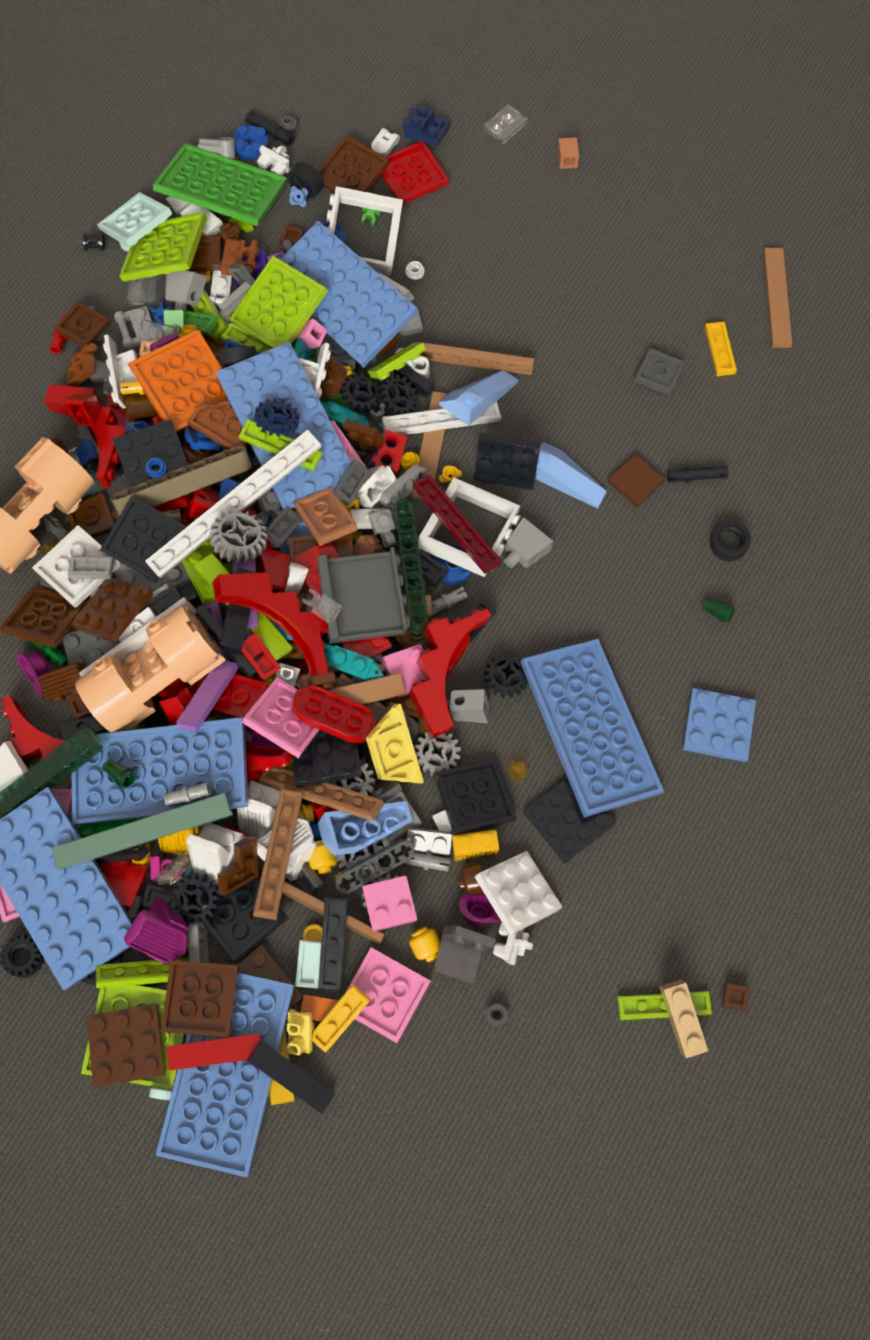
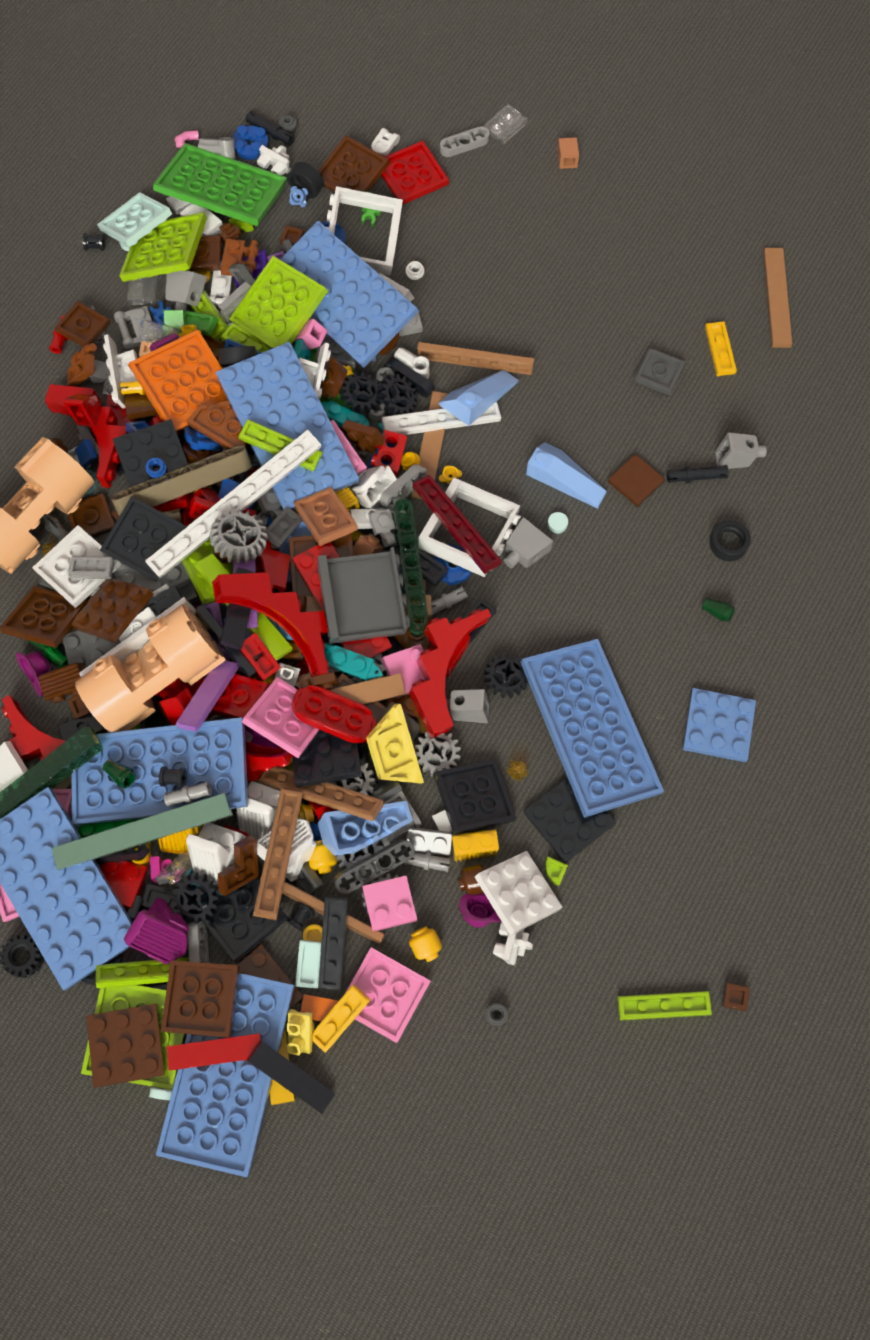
dark blue gear [254,398,300,437] -> none
white piece [284,562,309,595] -> none
clear plate [302,589,343,625] -> none
dark grey plate [332,459,371,505] -> none
lime plate [368,342,426,380] -> none
dark blue plate [402,105,451,145] -> none
flat silver bracket [433,926,496,983] -> none
black plate [474,433,541,490] -> none
tan brick [659,979,708,1058] -> none
none -> black bush [159,766,187,788]
none -> bright pink arm [174,130,199,148]
none -> black bush [287,902,315,932]
none -> light grey beam [440,126,490,157]
none -> lime tile [545,857,568,886]
none -> light aqua tile [548,512,568,534]
none -> light grey torso [714,433,767,469]

